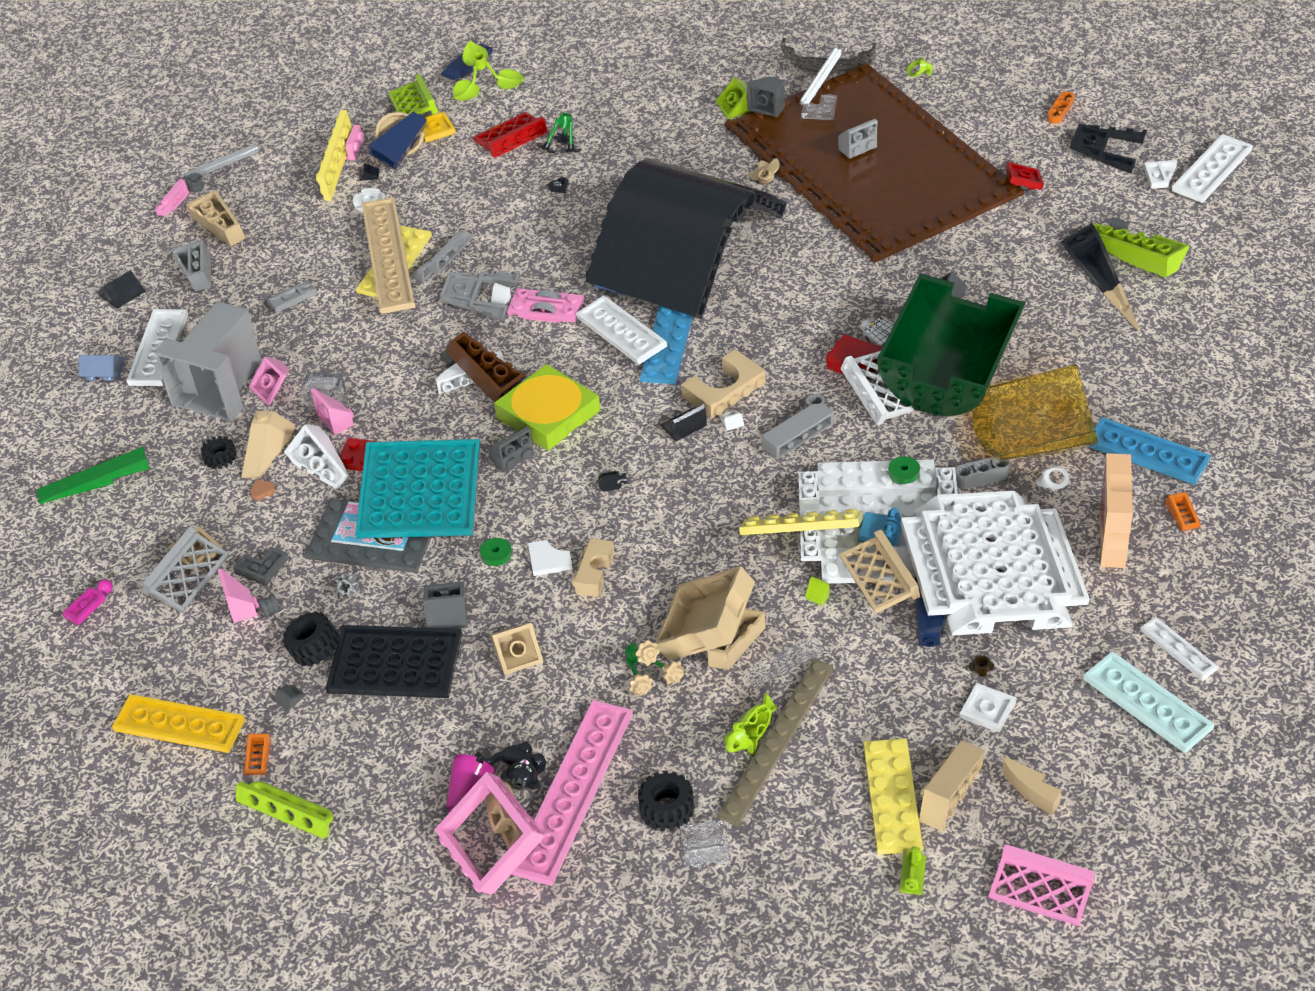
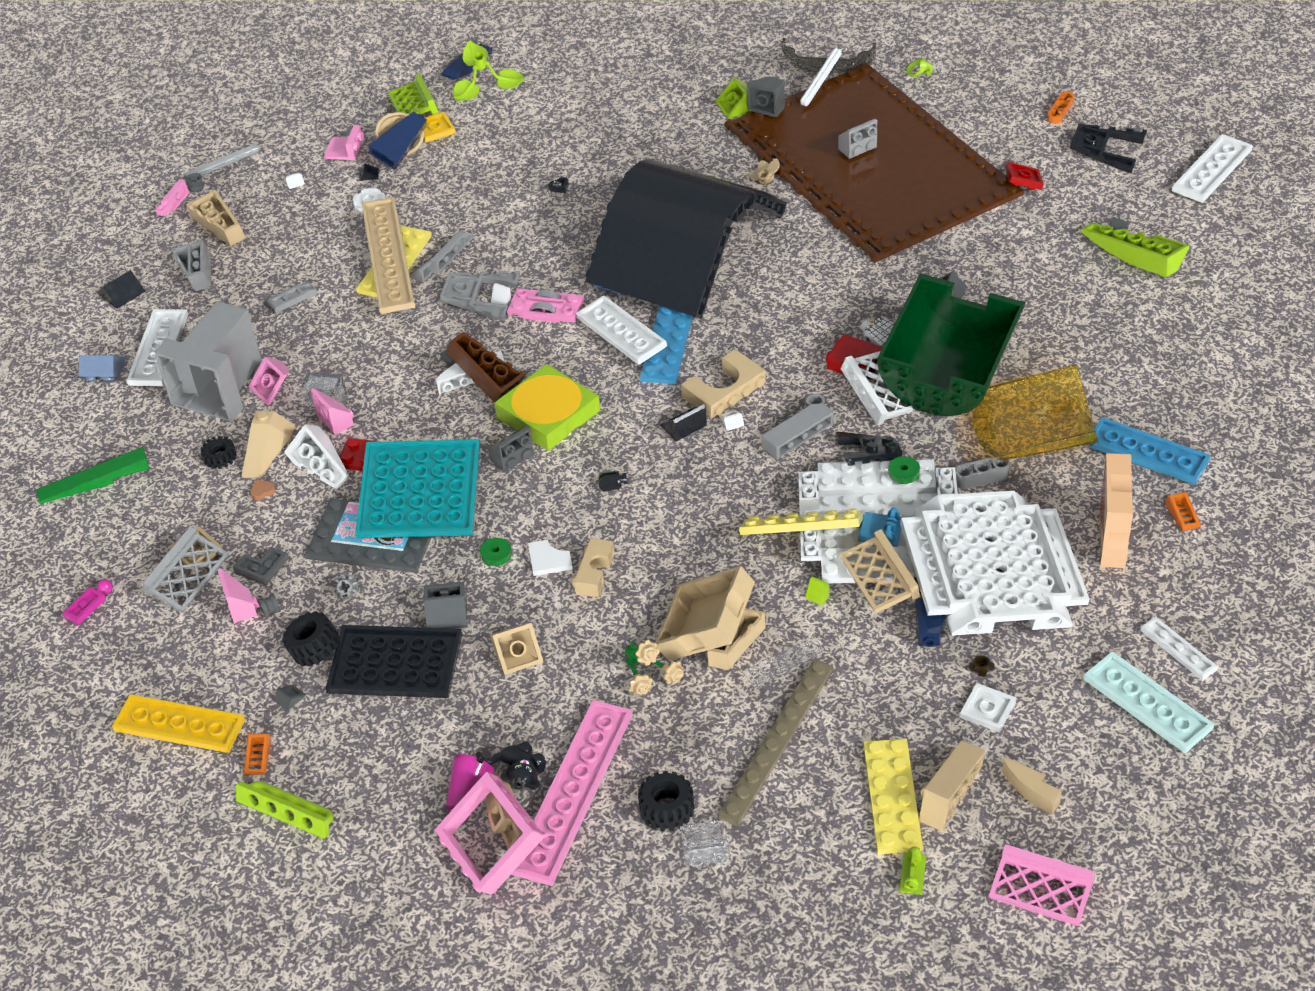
light yellow plate [316,110,352,201] -> none
red fence [473,112,548,158] -> none
plant [536,113,582,153] -> none
lime animal [724,693,777,755] -> none
clear plate [801,94,837,120] -> none
white piece [1035,466,1069,491] -> none
black plate [1061,223,1140,331] -> none
white wing [1144,160,1177,189] -> none
none -> white slope [283,172,305,189]
none -> black wing [835,432,902,466]

